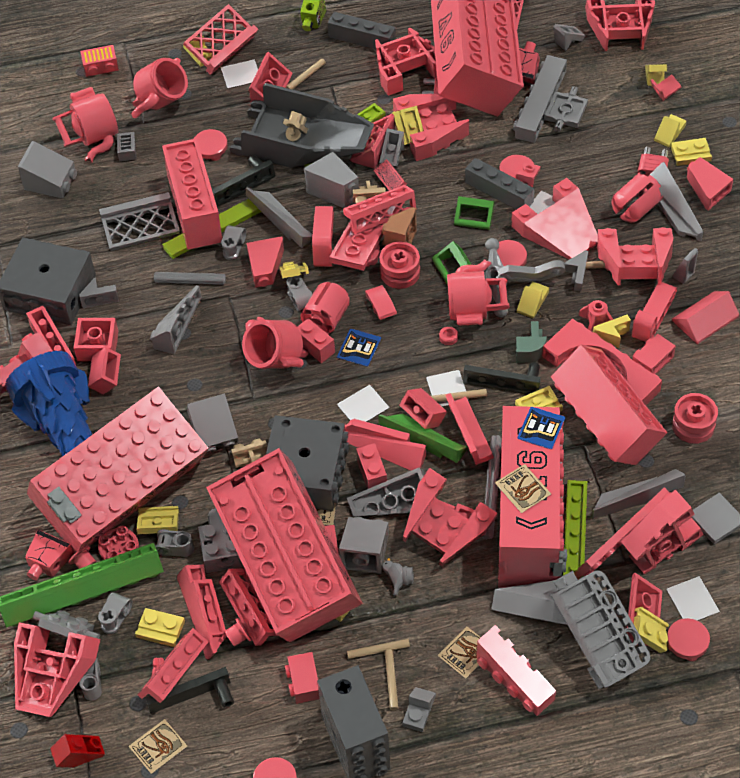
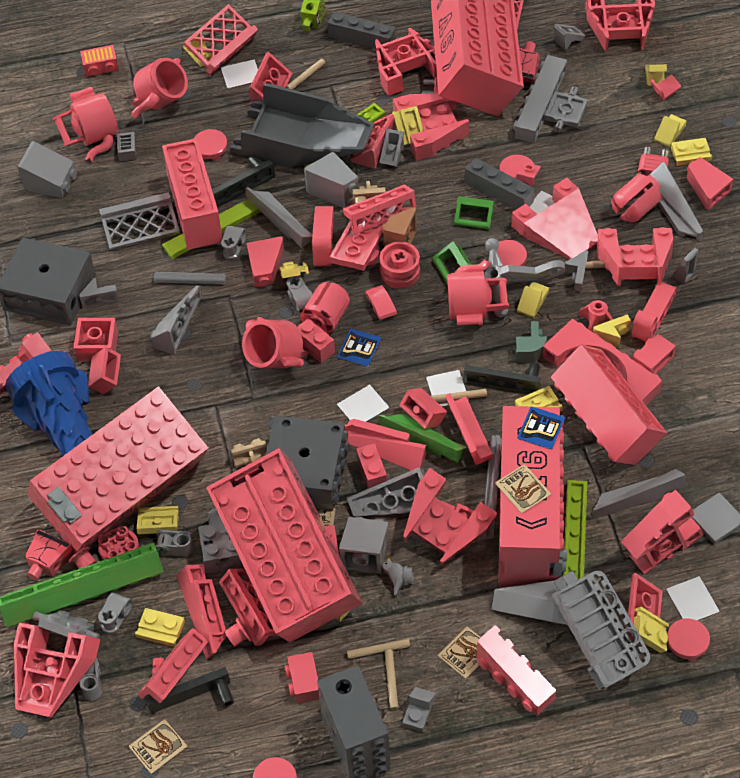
coral brick [26,306,77,367] -> none
red slope [50,734,105,768] -> none
light grey slope [187,393,238,453] -> none
tan hips [283,111,308,142] -> none
coral tile [374,159,407,191] -> none
coral tile [439,327,458,345] -> none
coral plate [574,487,669,580] -> none
coral slope [672,291,740,344] -> none
coral wheel [672,393,718,444] -> none

